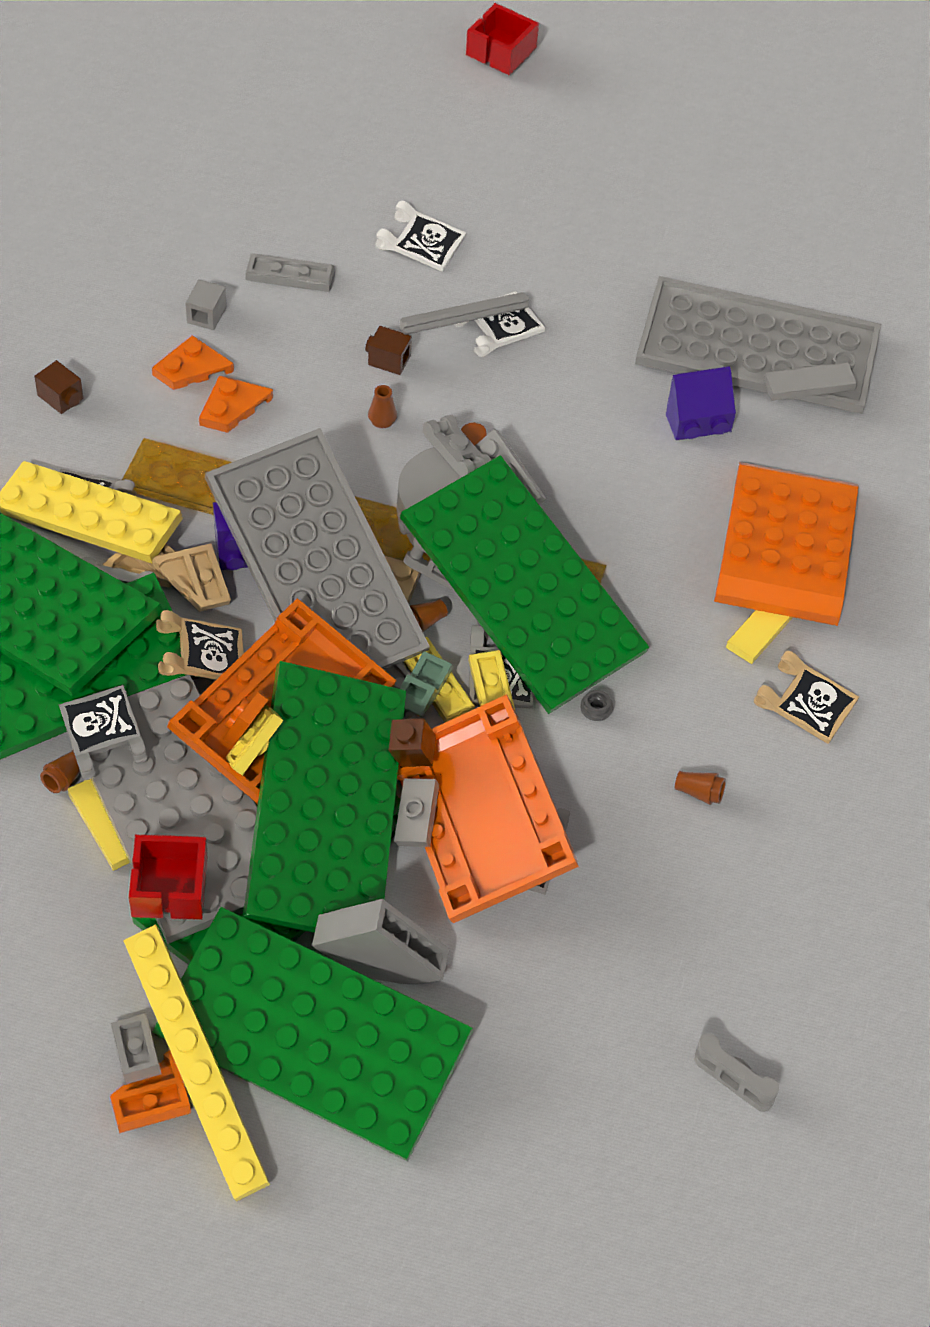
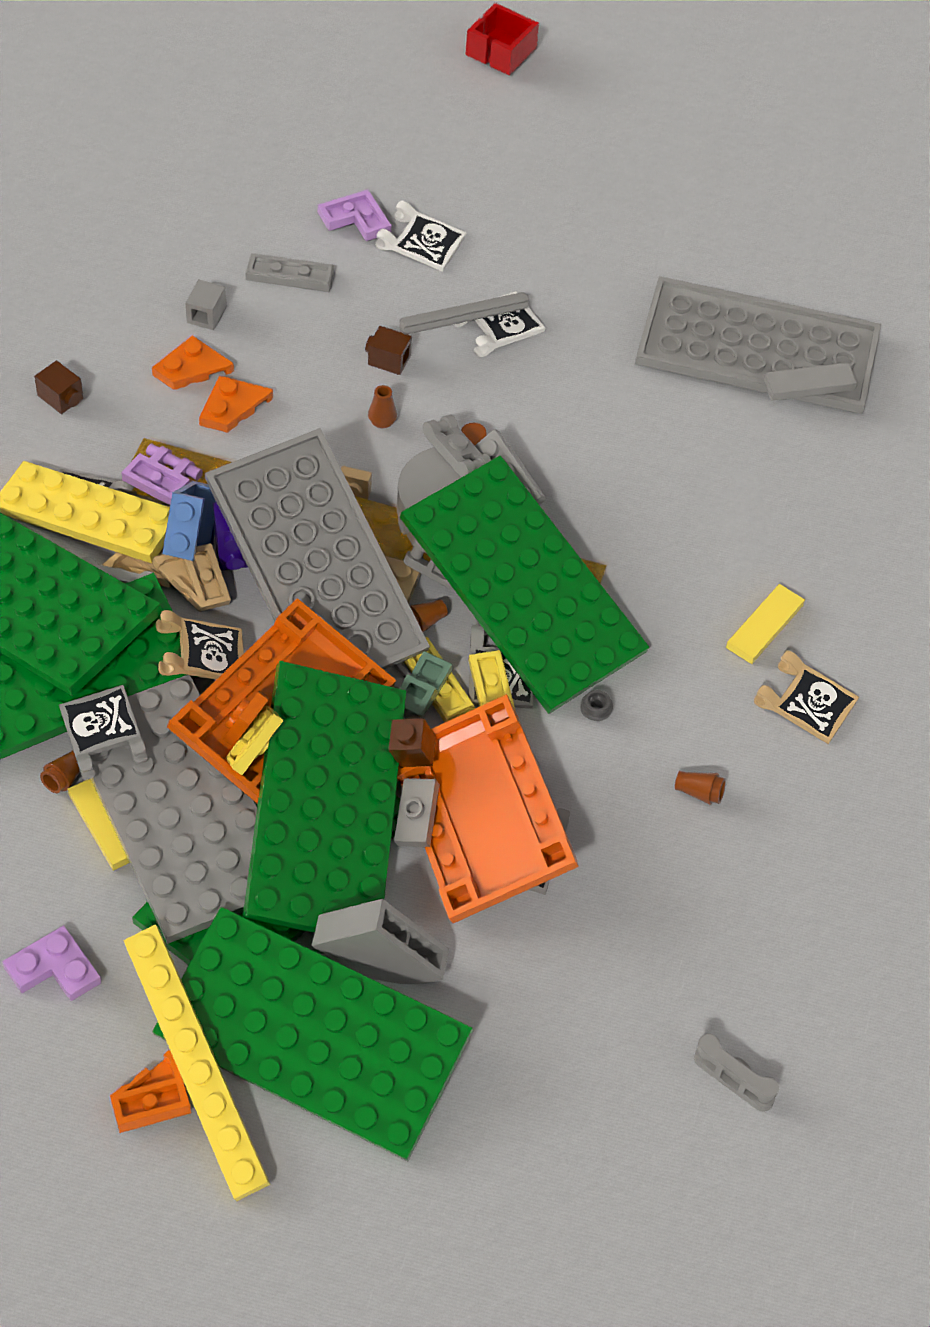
light grey plate [111,1013,162,1084] -> none
red piece [129,834,208,920] -> none
dark purple slope [666,366,736,441] -> none
orange slope [714,462,858,626] -> none
none -> lavender plate [2,925,101,1001]
none -> lavender plate [121,444,203,505]
none -> medium blue panel [162,481,216,561]
none -> lavender plate [318,190,391,241]
none -> tan plate [341,466,372,501]

